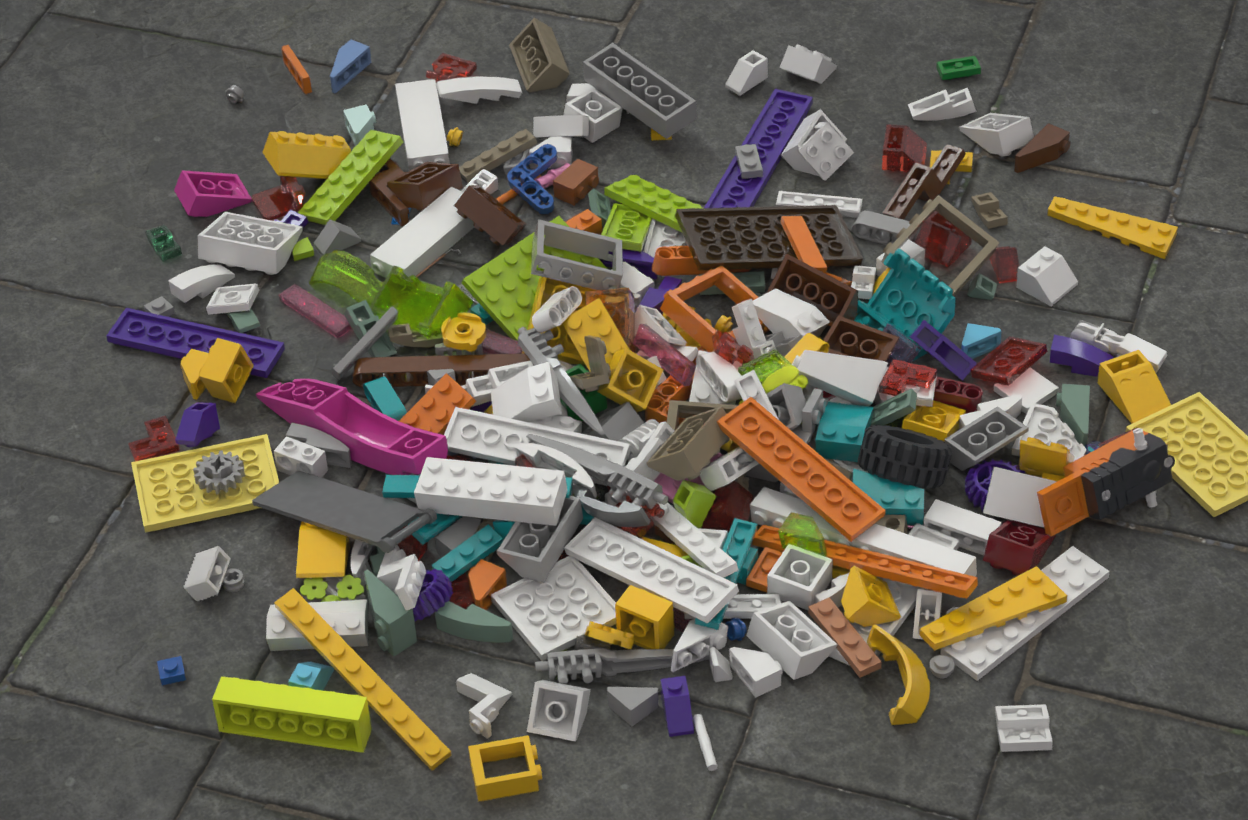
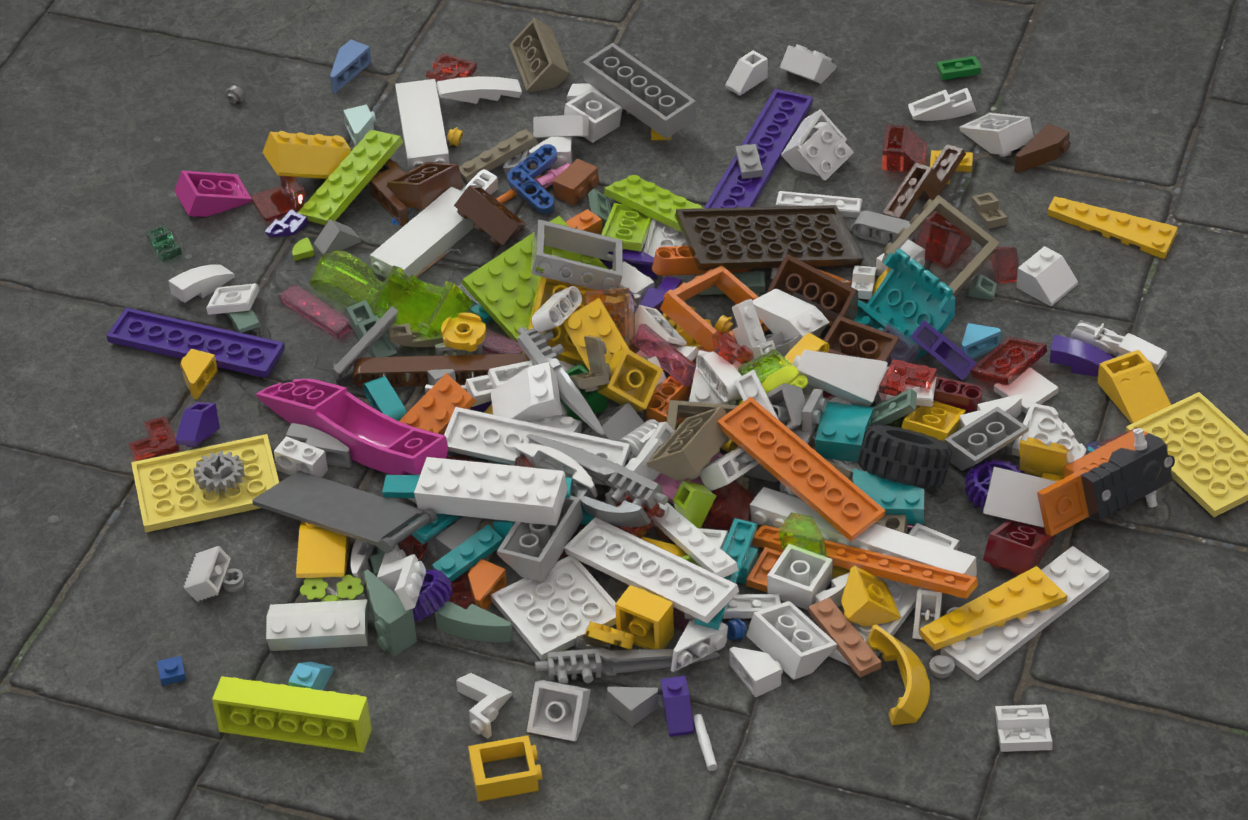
light grey plate [144,296,175,317] -> none
white slope [198,212,303,275] -> none
yellow brick [199,338,254,403] -> none
yellow plate [274,588,452,771] -> none
orange tile [282,45,312,94] -> none
white slope [709,647,733,682] -> none
orange tile [780,216,827,273] -> none
white brick [924,499,1002,555] -> none
sand green slope [1056,384,1090,449] -> none

